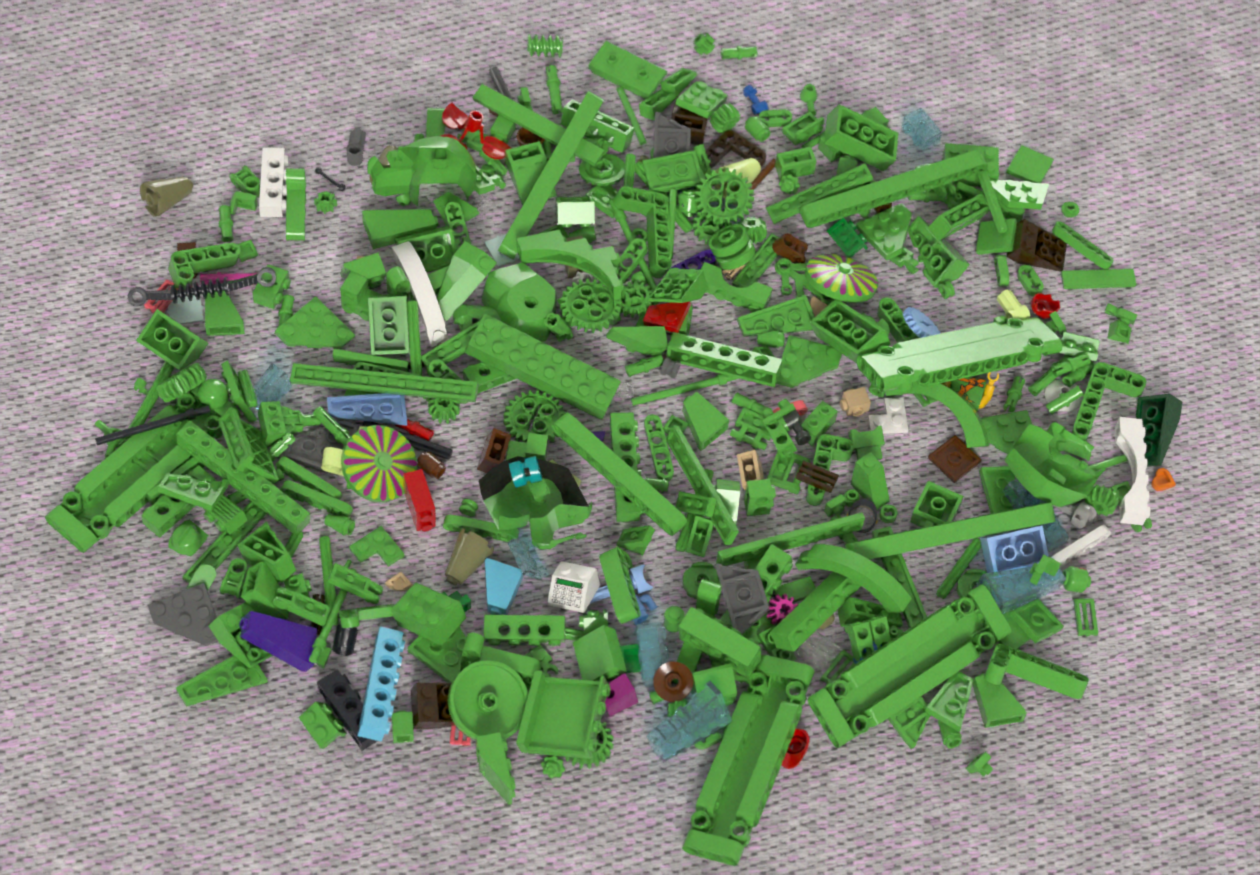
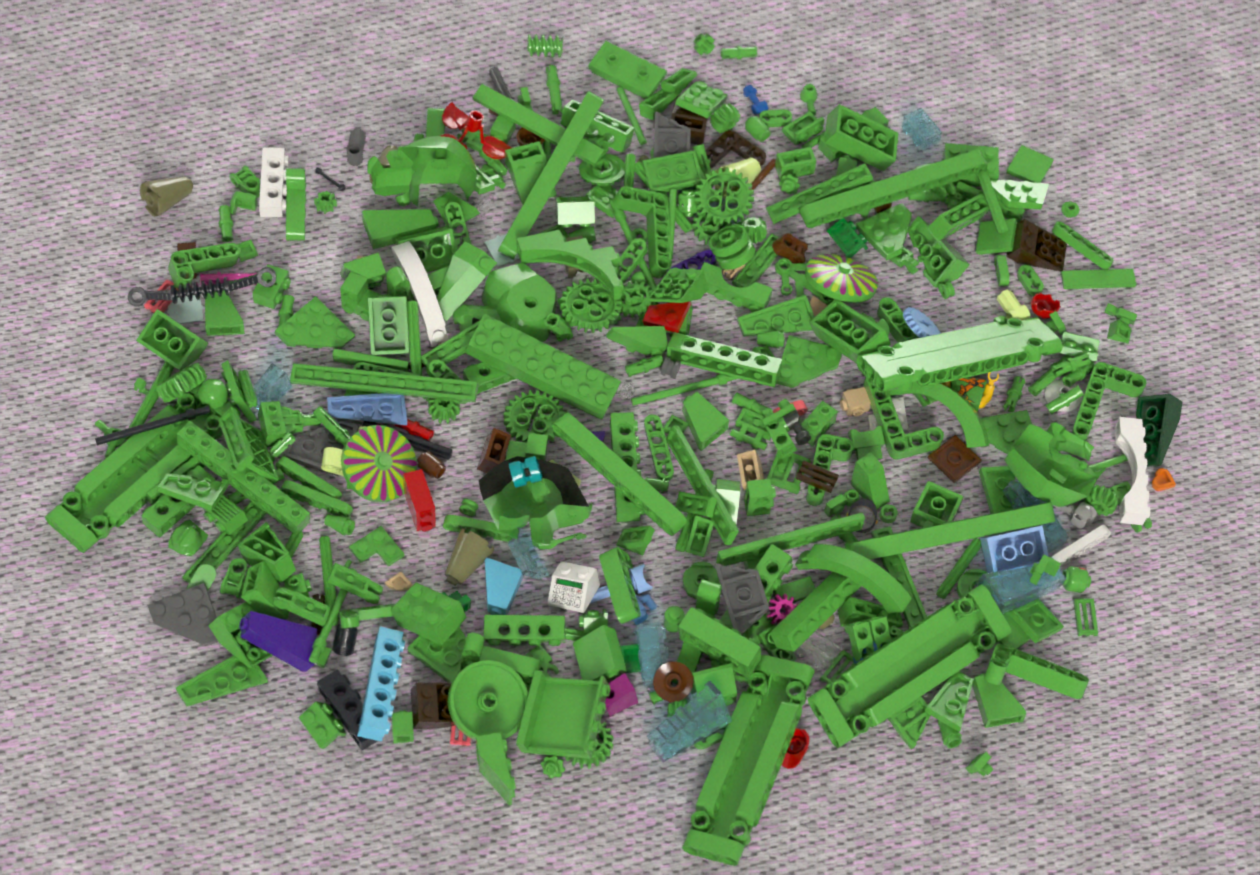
none -> bright green beam [863,377,944,460]

